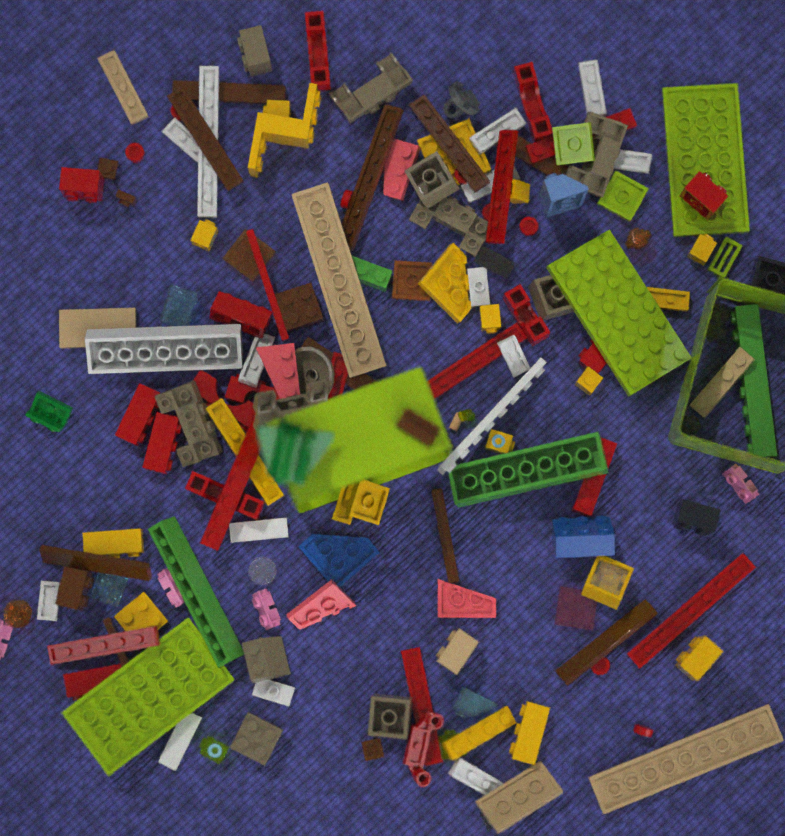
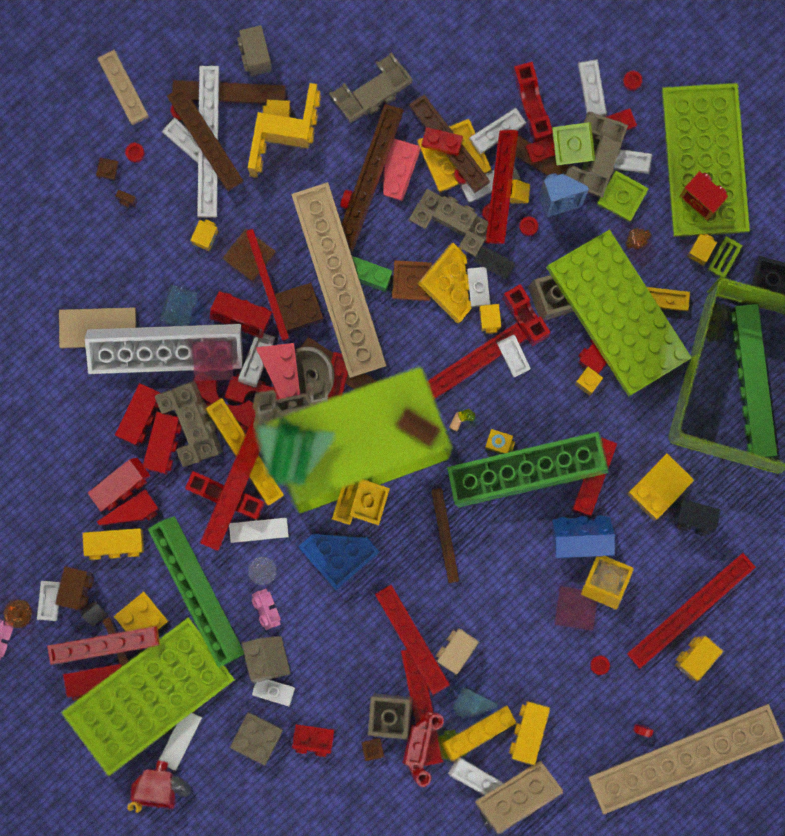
green bracket [25,391,73,432] -> none
reddish brown tile [39,545,152,581] -> none
red brick [59,167,105,203] -> none
clear light blue bracket [90,572,129,607] -> none
bright pink hinge [157,568,185,608] -> none
clear neon green brick [199,735,230,764] -> none
coral wing [286,579,356,630] -> none
red arch [305,11,331,91] -> none
dark tan brick [405,151,460,209] -> none
white plate [437,358,547,475] -> none
coral wing [438,579,496,618] -> none
dark grey tile [443,81,480,118] -> none
reddish brown tile [555,599,658,686] -> none
clear smoke piece [680,414,701,436] -> none
tan plate [690,347,755,418] -> none
bright pink hinge [722,464,759,504] -> none
none -> dark grey tile [80,601,107,627]
none -> red brick [88,457,150,511]
none -> red slope [97,489,160,526]
none -> red torso [127,761,191,813]
none -> clear pink plate [192,341,234,381]
none -> red bracket [292,724,334,757]
none -> red tile [375,585,450,695]
none -> red plate [421,127,463,156]
none -> red tile [623,71,642,91]
none -> yellow slope [627,453,694,521]

